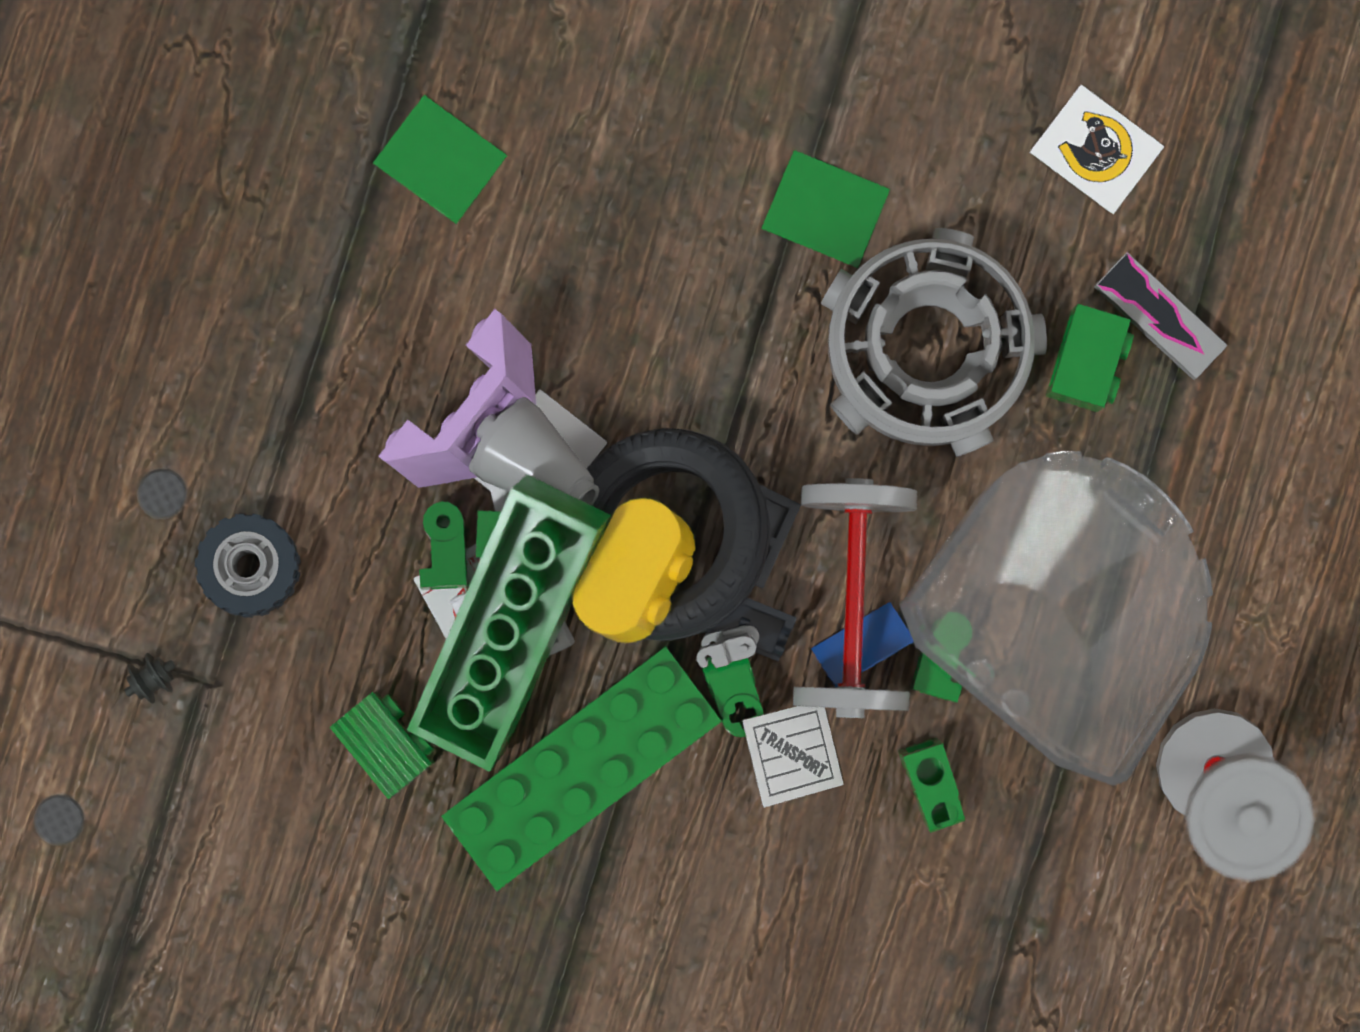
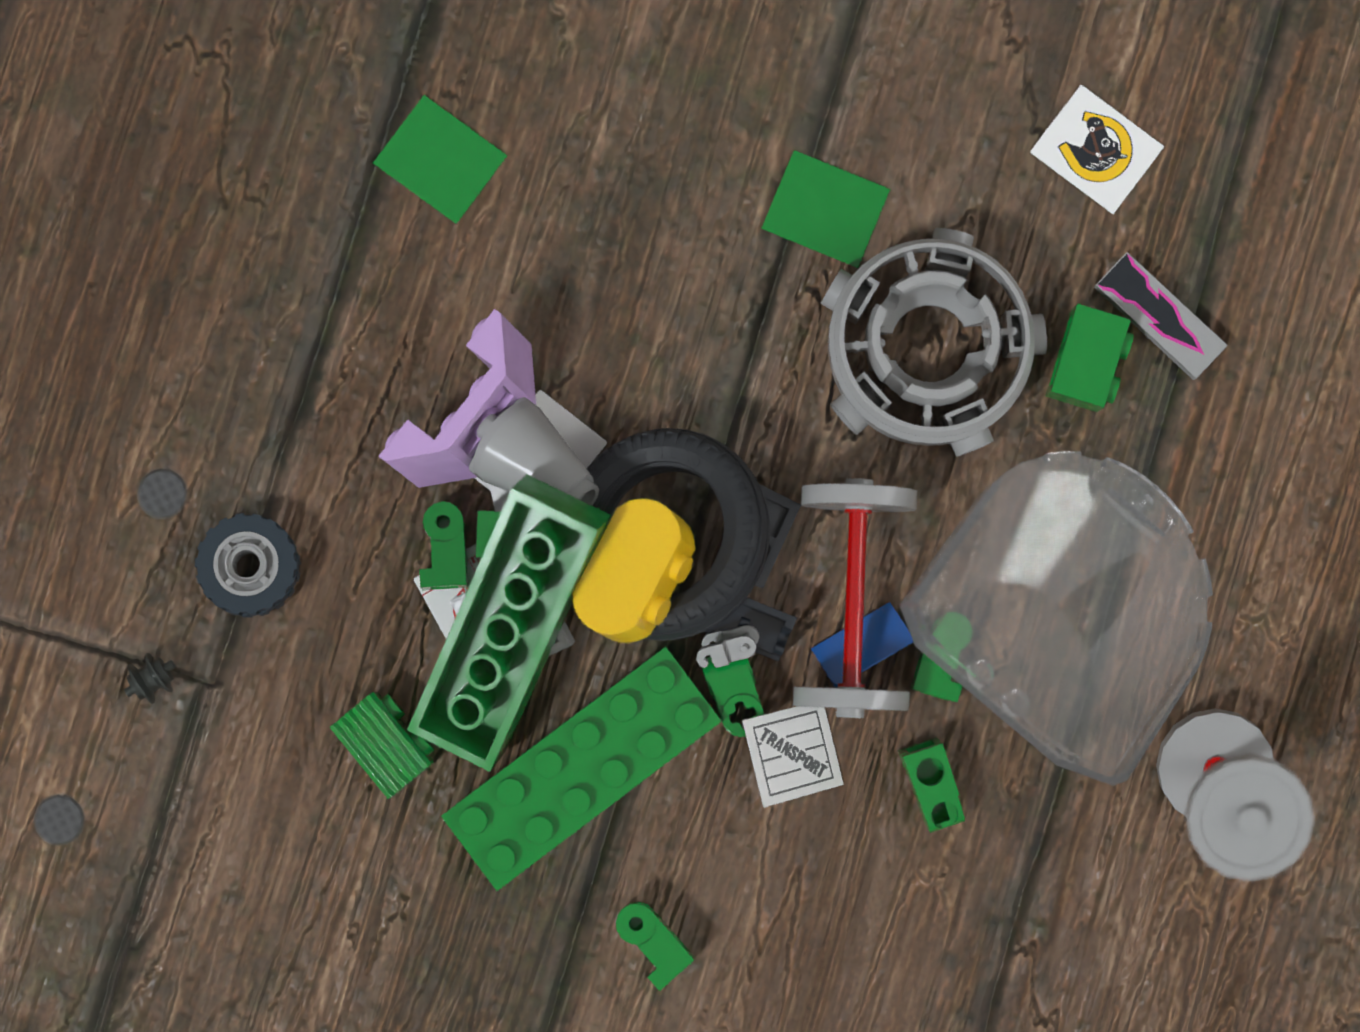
none -> green leg [616,902,695,991]

